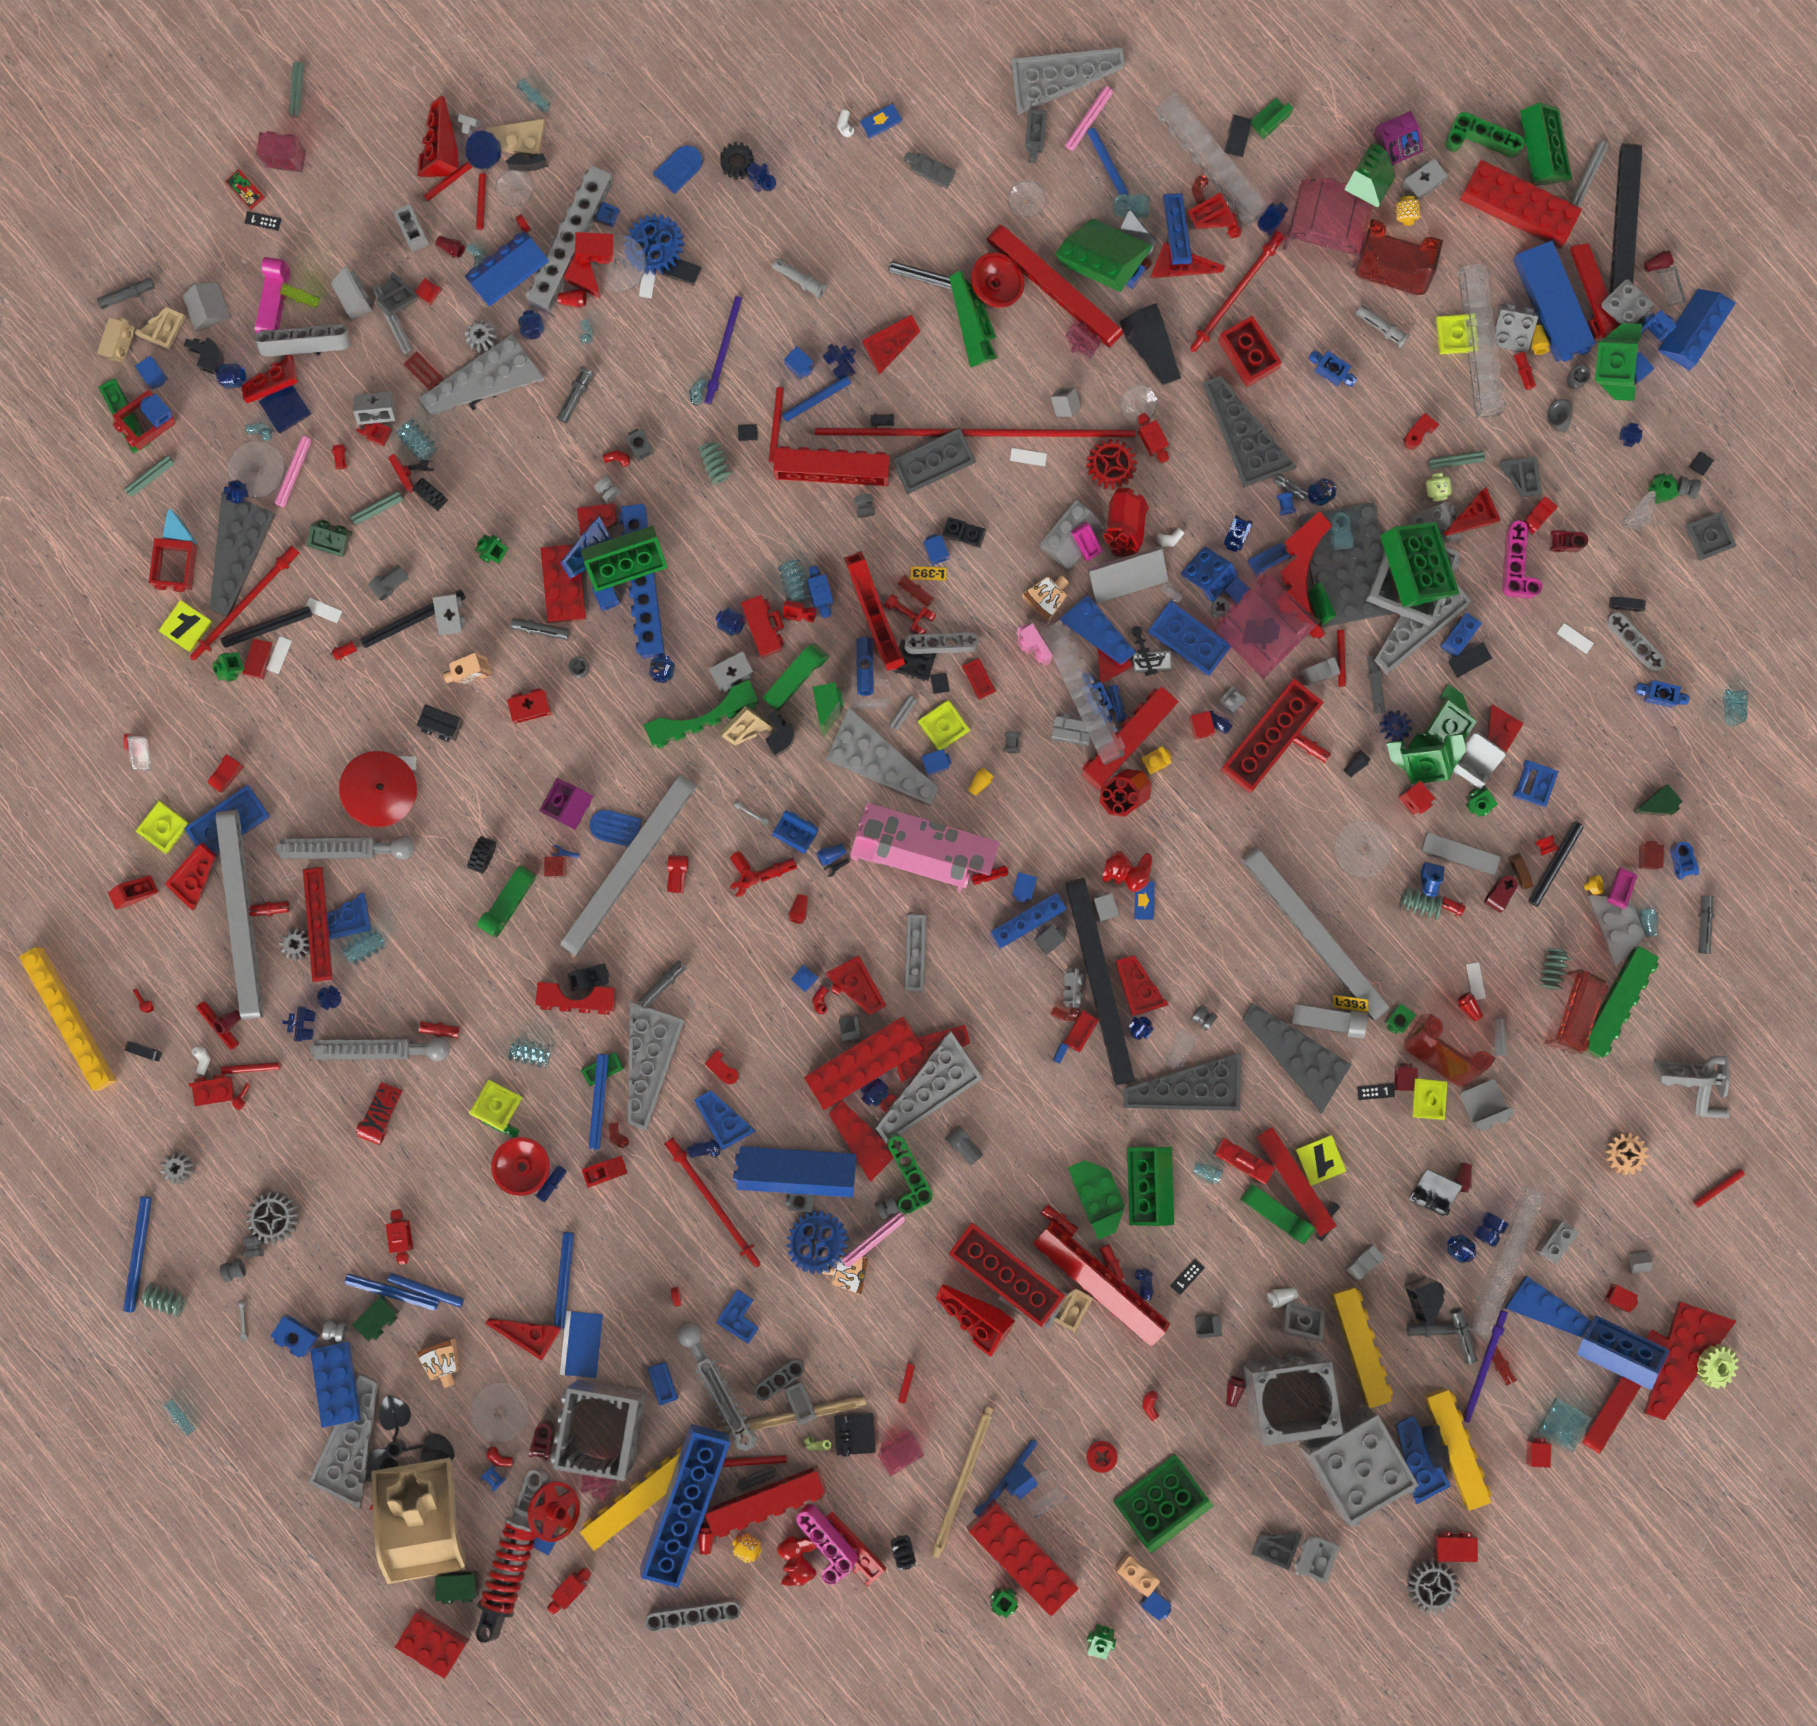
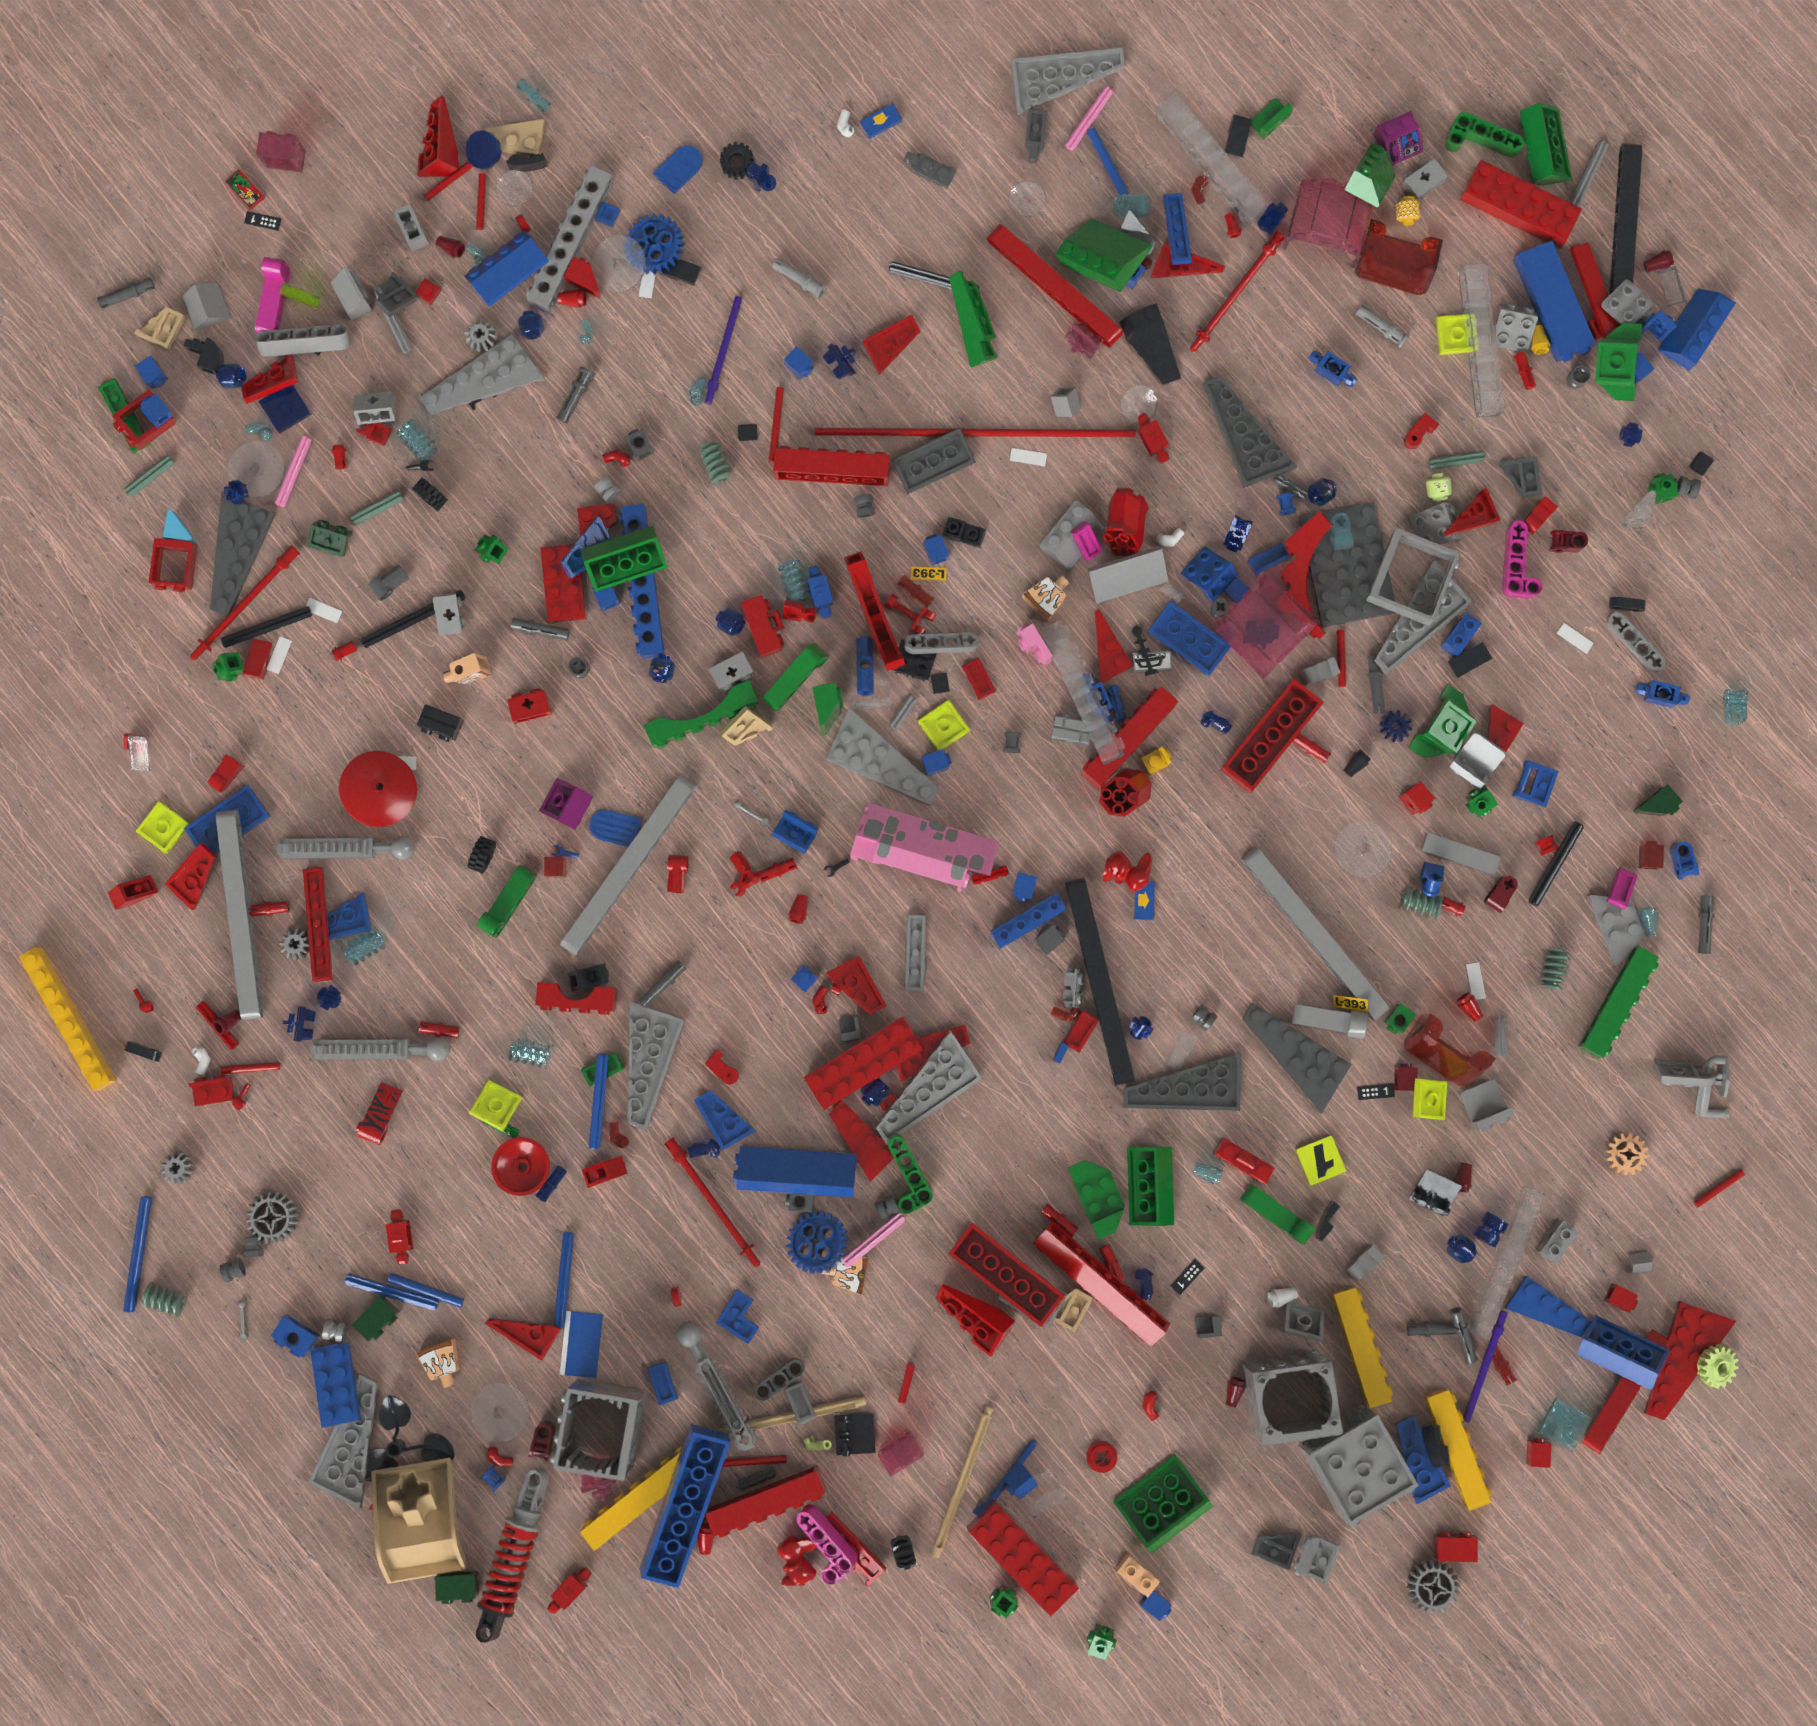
tan brick [97,317,135,363] -> none
neon yellow tile [158,600,213,653] -> none
clear light blue pin [162,1398,196,1437] -> none
sand green axle [288,62,304,117] -> none
red plate [388,454,414,493] -> none
red brick [394,1608,470,1679] -> none
clear red tile [404,352,444,391] -> none
light grey tile [458,114,482,135] -> none
red wheel [528,1481,580,1542] -> none
blue tile [534,1529,556,1556] -> none
red brick [575,232,613,264] -> none
light grey beam [645,1598,742,1632] -> none
yellow head [732,1533,762,1563] -> none
black brick [765,711,795,757] -> none
blue piece [782,376,851,422] -> none
blue cone [816,843,846,866] -> none
black pin [871,413,894,428] -> none
dark grey piece [945,1126,983,1166] -> none
yellow cone [967,767,994,796] -> none
red dish [971,252,1024,308] -> none
blue wing [1058,595,1136,665] -> none
red gear [1086,438,1137,490] -> none
light grey brick [1092,891,1119,922] -> none
red wing [1115,955,1169,1016] -> none
red wing [1187,192,1237,229] -> none
red panel [1189,711,1215,740] -> none
red brick [1217,315,1282,388] -> none
light grey tile [1219,686,1246,714] -> none
red tile [1256,1127,1337,1237] -> none
green tile [1308,583,1336,626] -> none
green slope [1380,522,1460,607] -> none
green piece [1386,734,1466,784] -> none
black slope [1404,1276,1445,1327] -> none
reddish brown beam [1509,853,1533,890] -> none
clear red windscreen [1544,969,1608,1054] -> none
dark grey piece [1547,399,1573,433] -> none
yellow tile [1584,875,1604,895] -> none
dark grey plate [1685,511,1737,561] -> none

